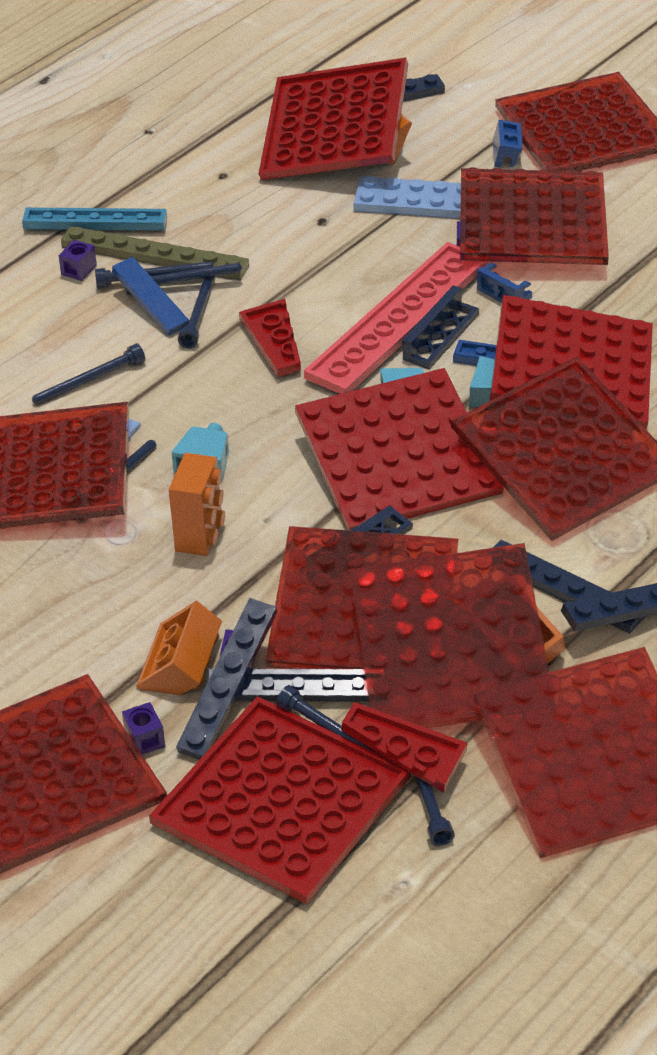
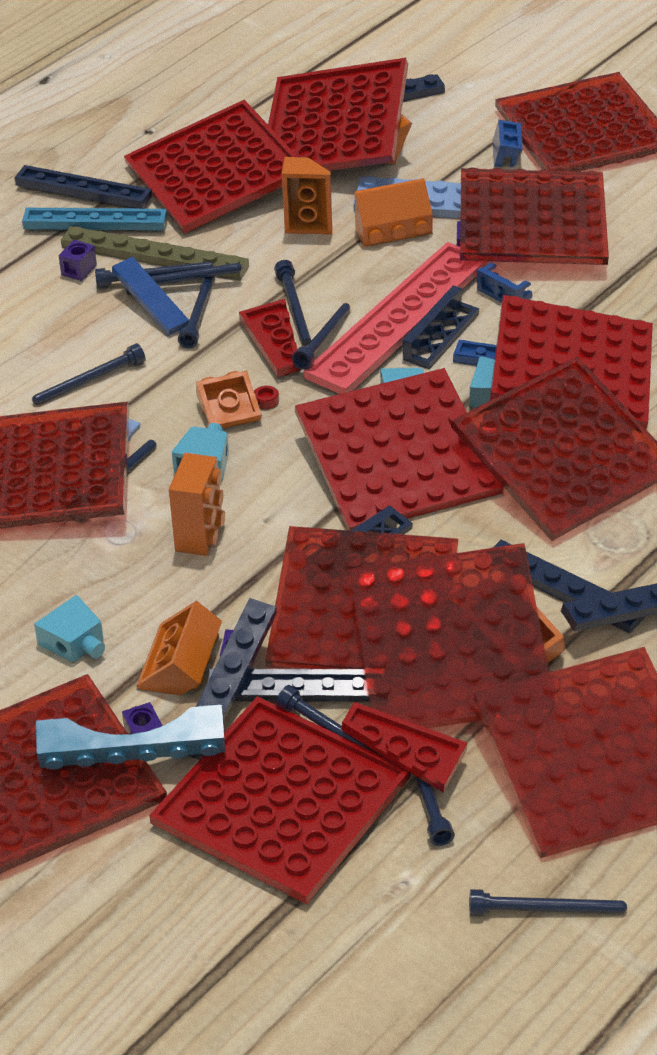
none -> dark blue plate [14,165,152,209]
none -> medium azure torso [34,595,105,662]
none -> dark azure arch [36,705,226,769]
none -> red plate [124,99,298,233]
none -> orange plate [196,370,262,429]
none -> red tile [254,385,279,409]
none -> dark blue piece [274,260,311,346]
none -> orange slope [282,157,333,234]
none -> dark blue piece [292,303,351,370]
none -> orange slope [354,178,433,247]
none -> dark blue piece [469,889,628,916]

